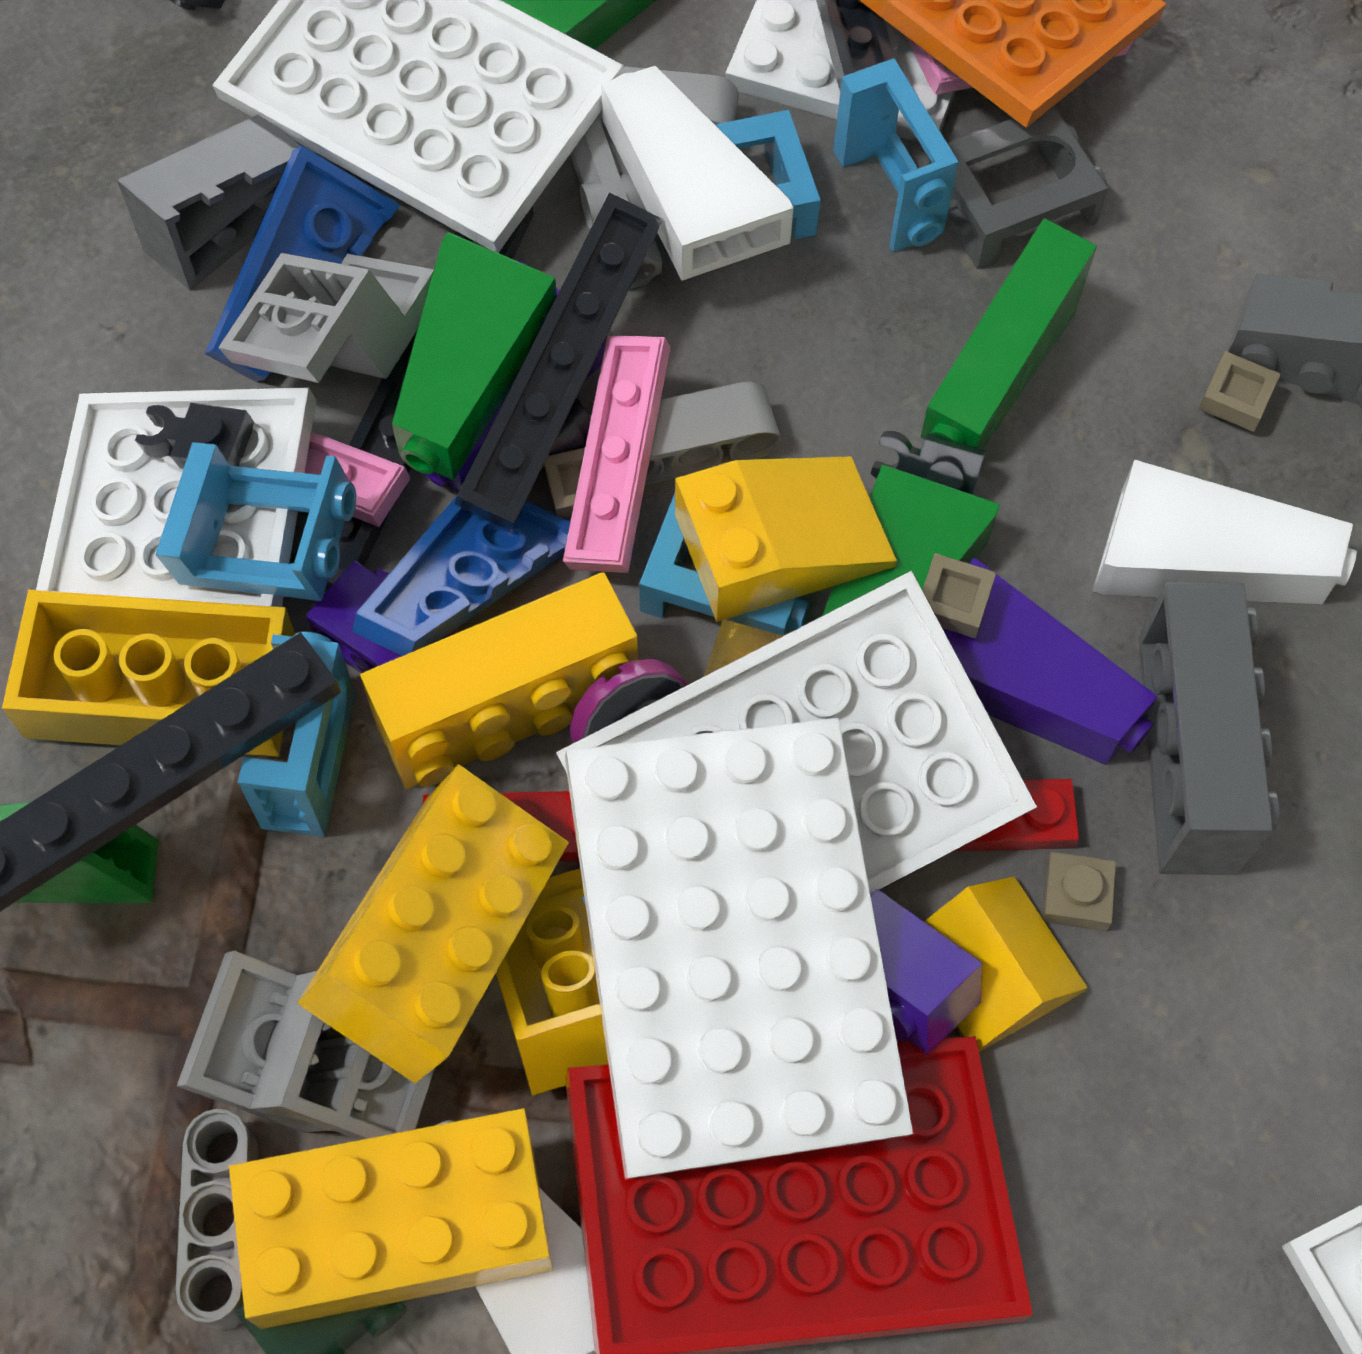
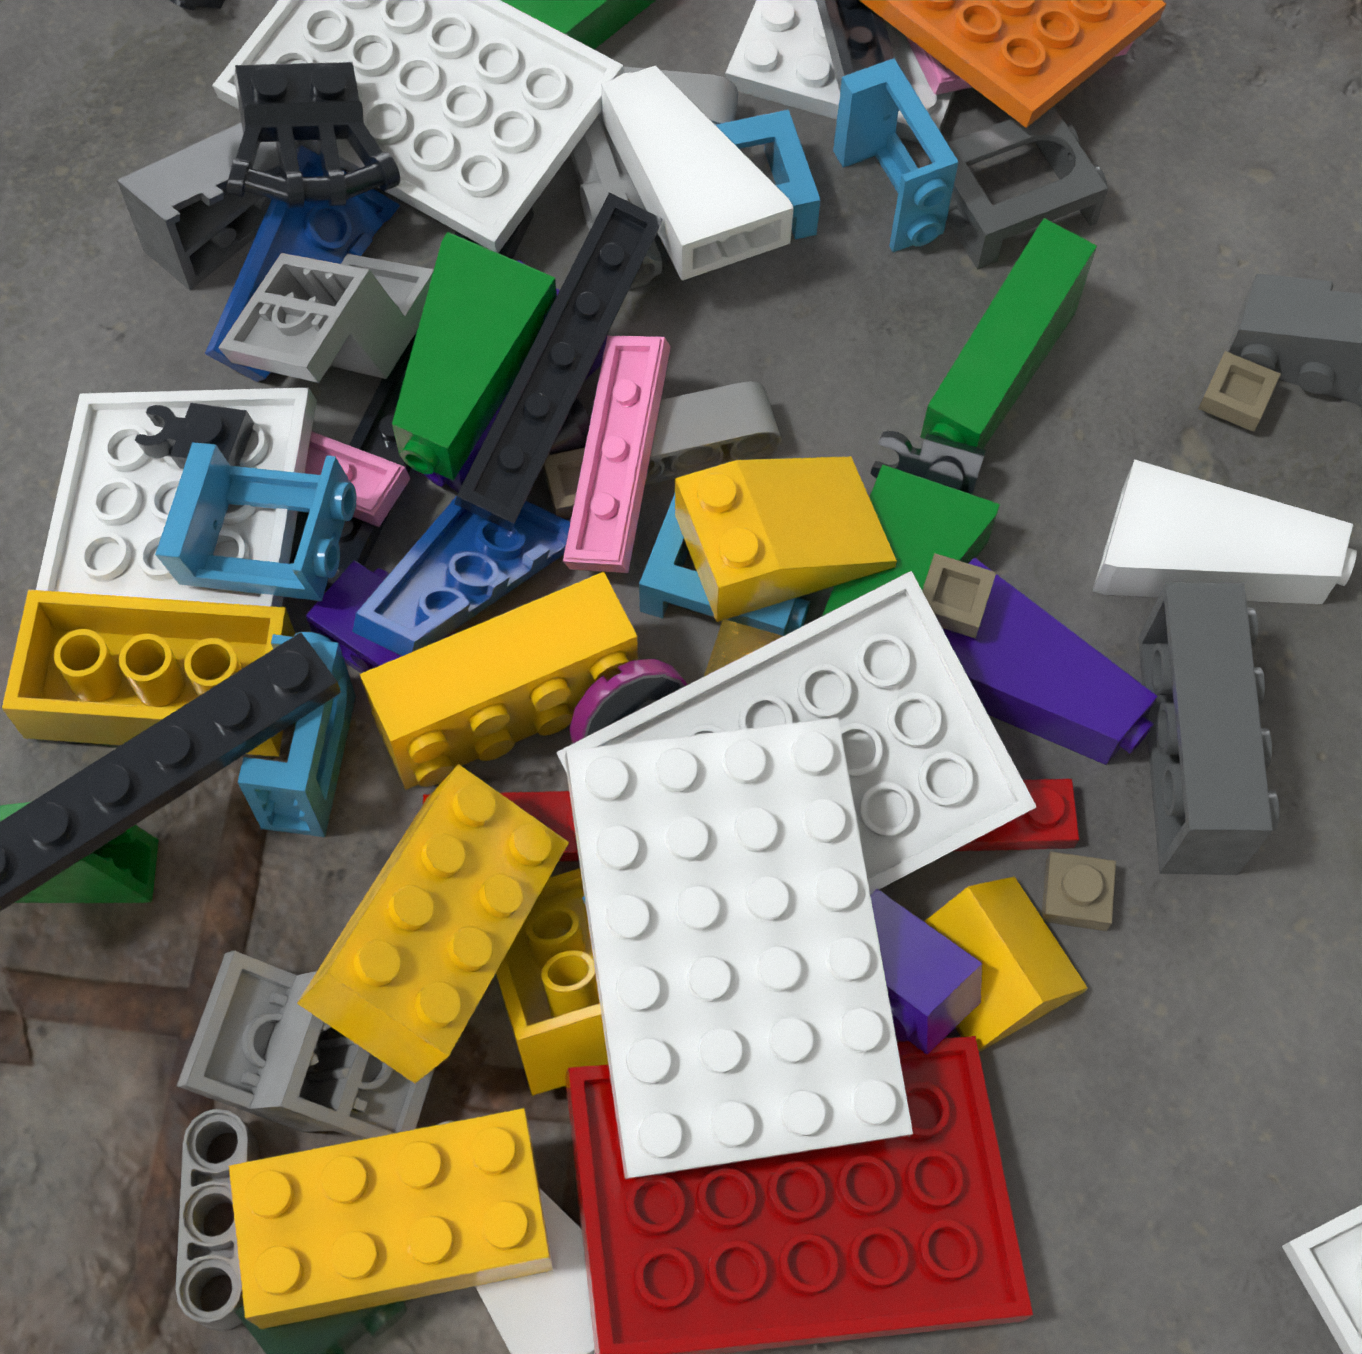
none -> black plate [227,62,400,208]

